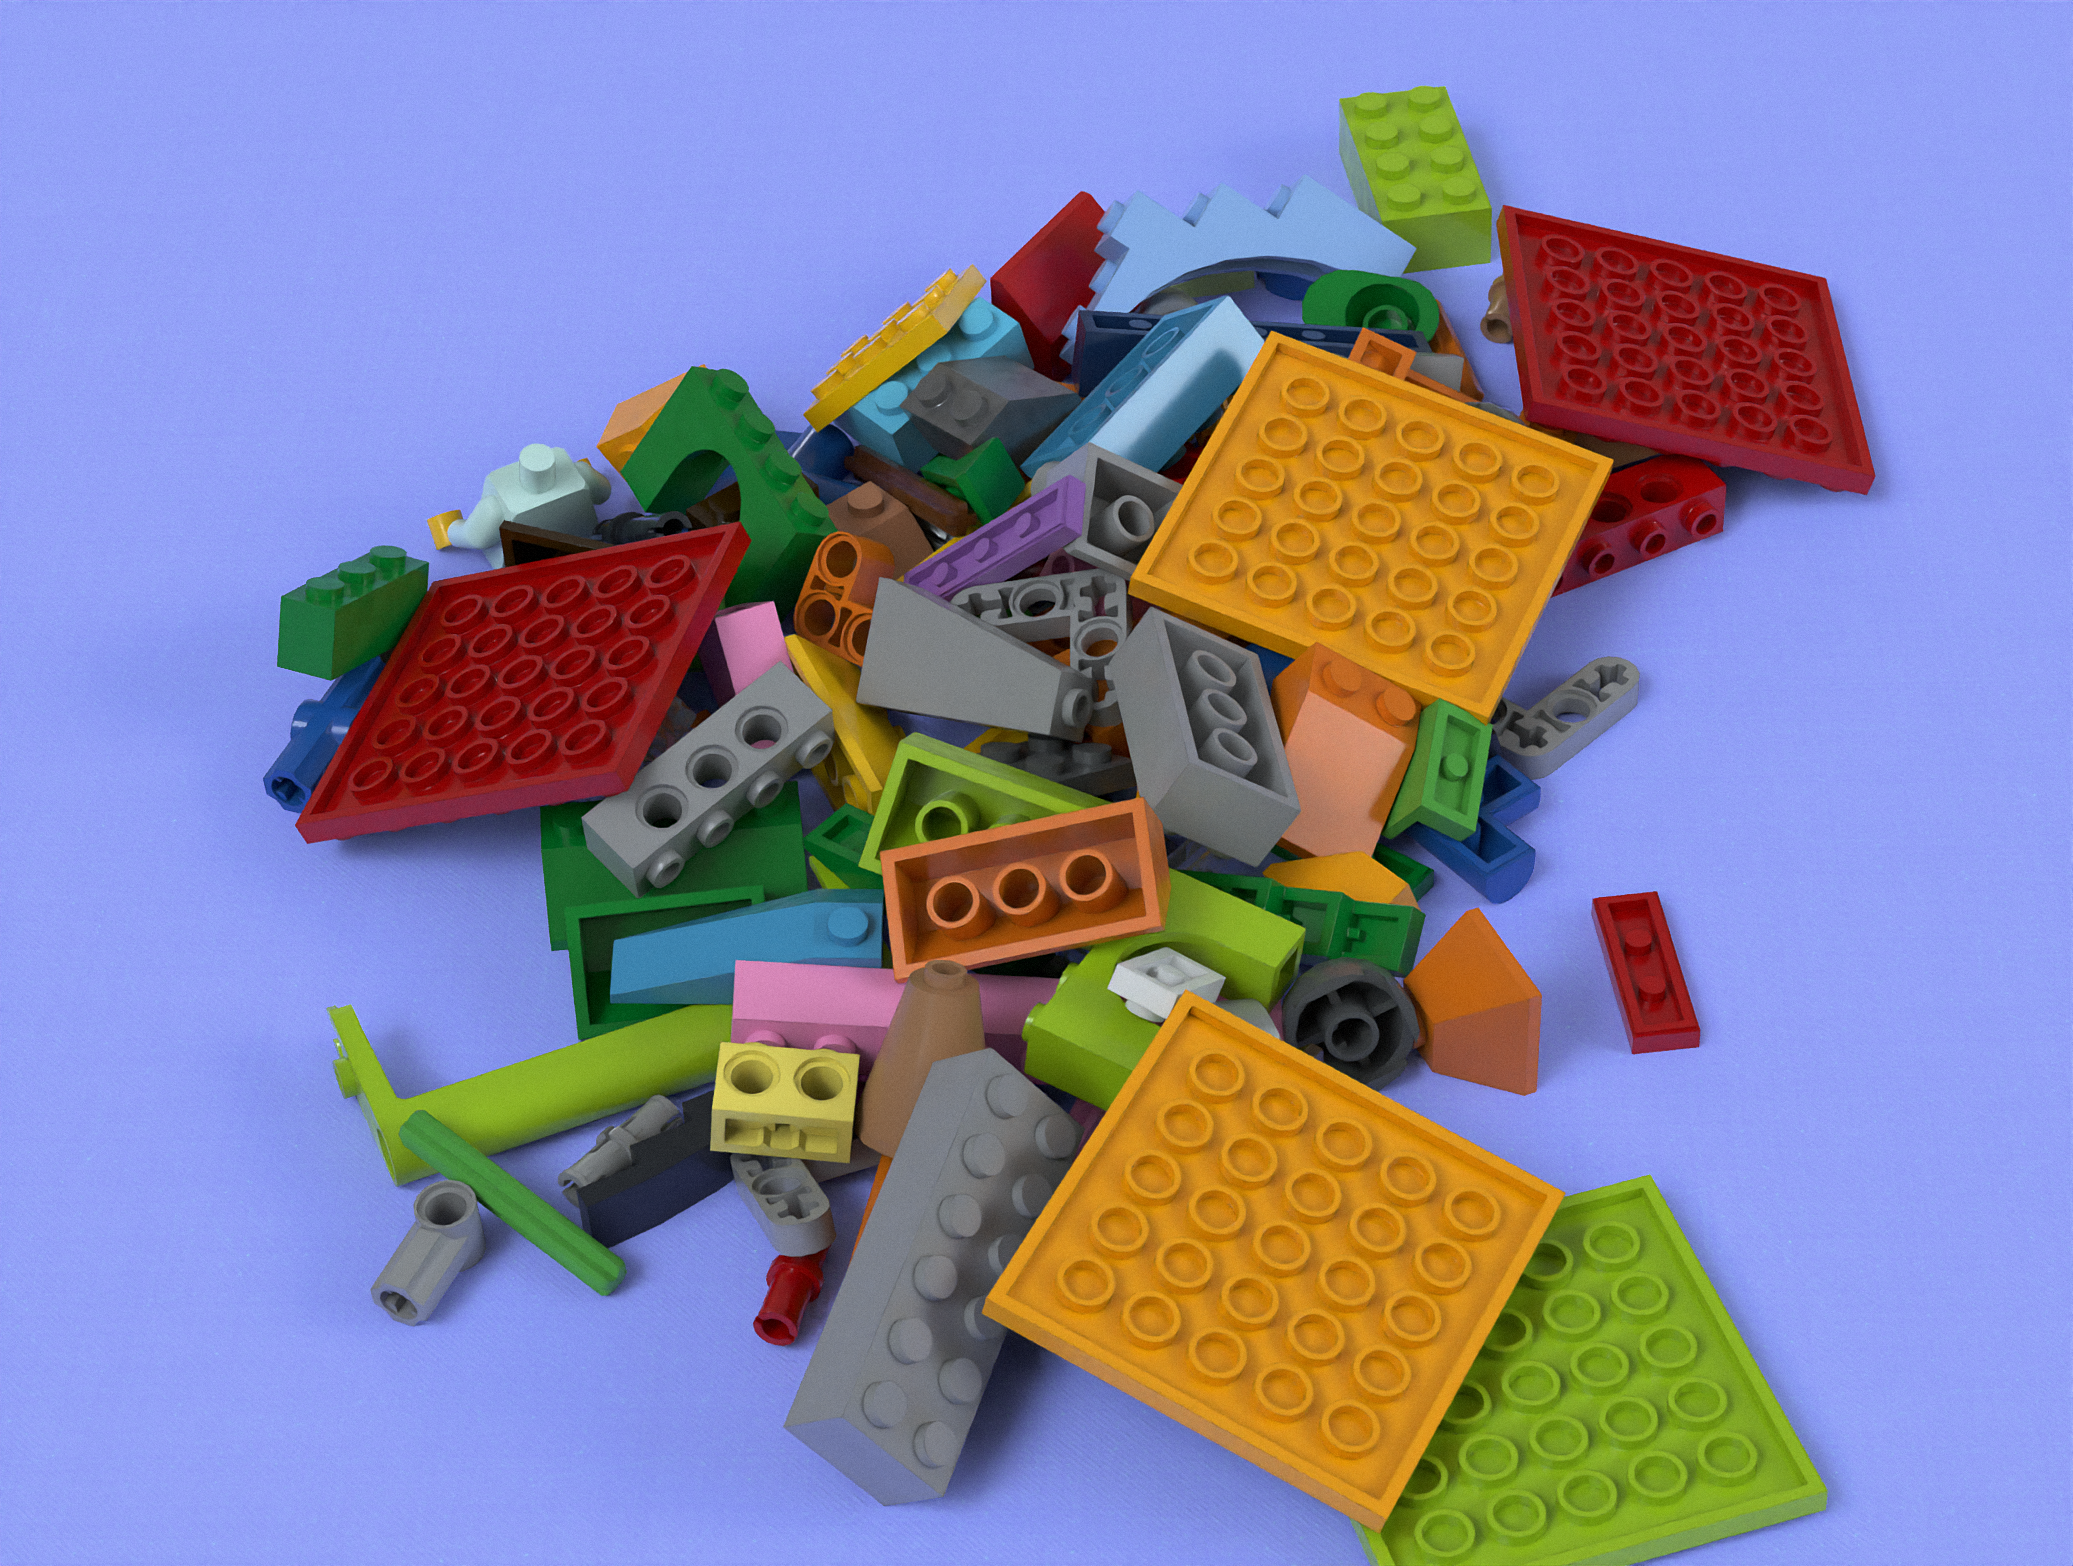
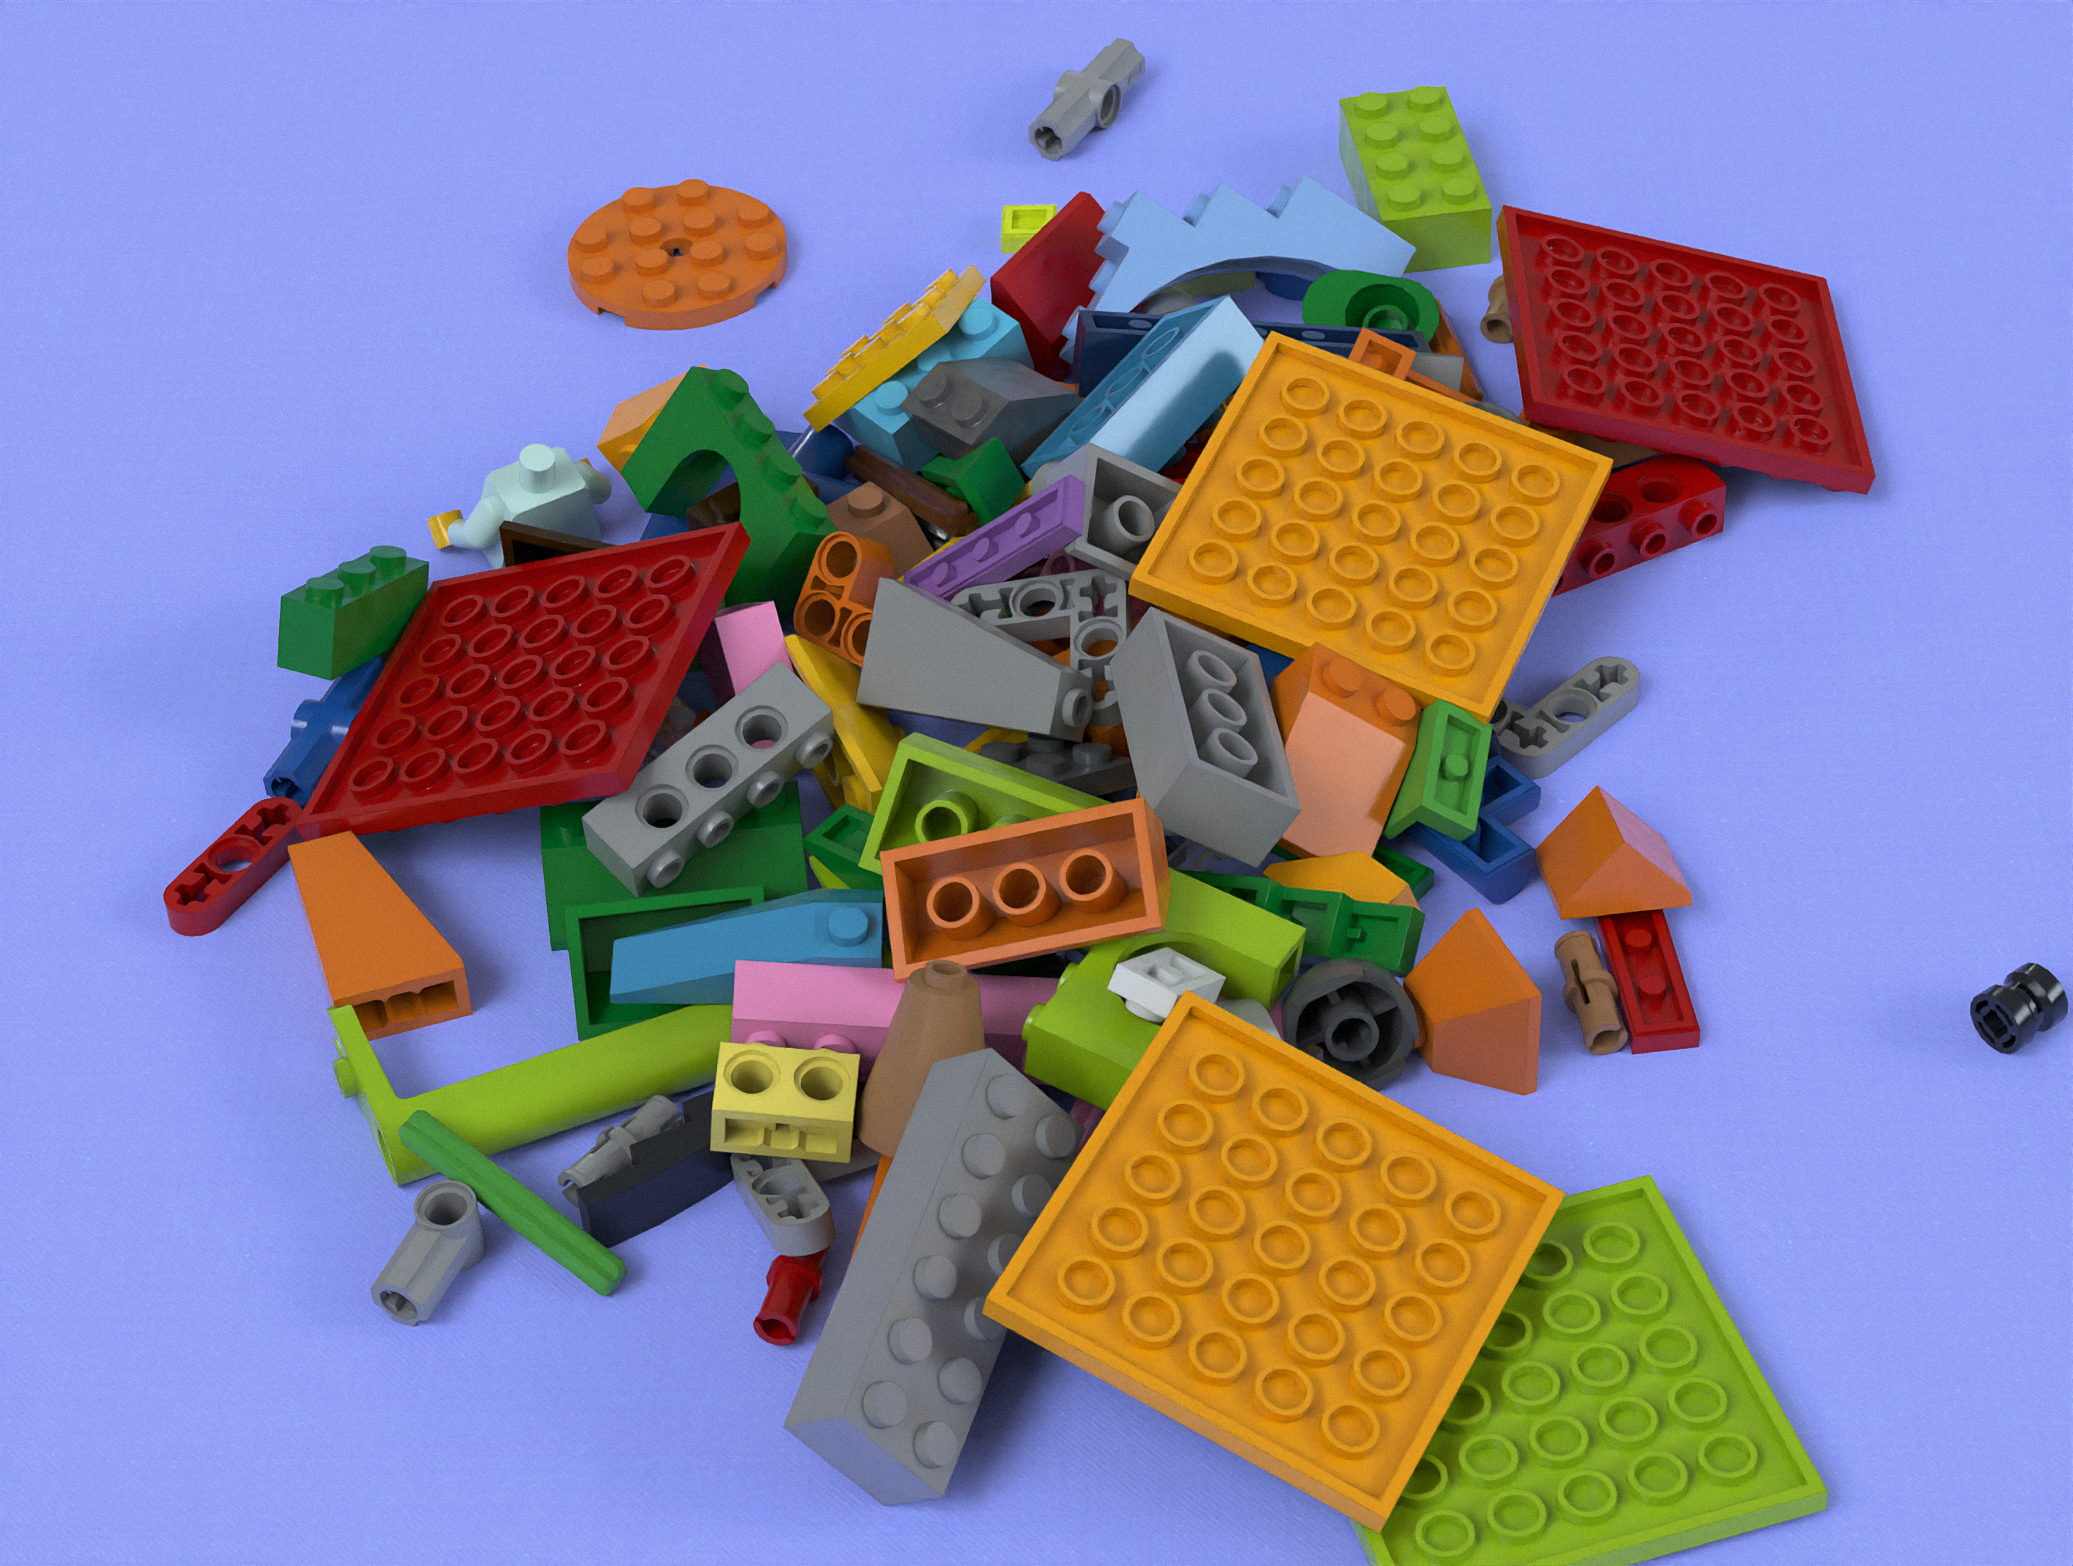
black pin [592,511,692,545] -> none
none -> red beam [163,797,306,937]
none -> orange slope [287,830,473,1041]
none -> orange plate [567,179,788,331]
none -> neon yellow tile [1001,204,1057,254]
none -> light grey piece [1028,38,1146,161]
none -> orange slope [1535,785,1692,920]
none -> medium nougat pin [1554,930,1628,1055]
none -> black wheel [1970,962,2068,1054]

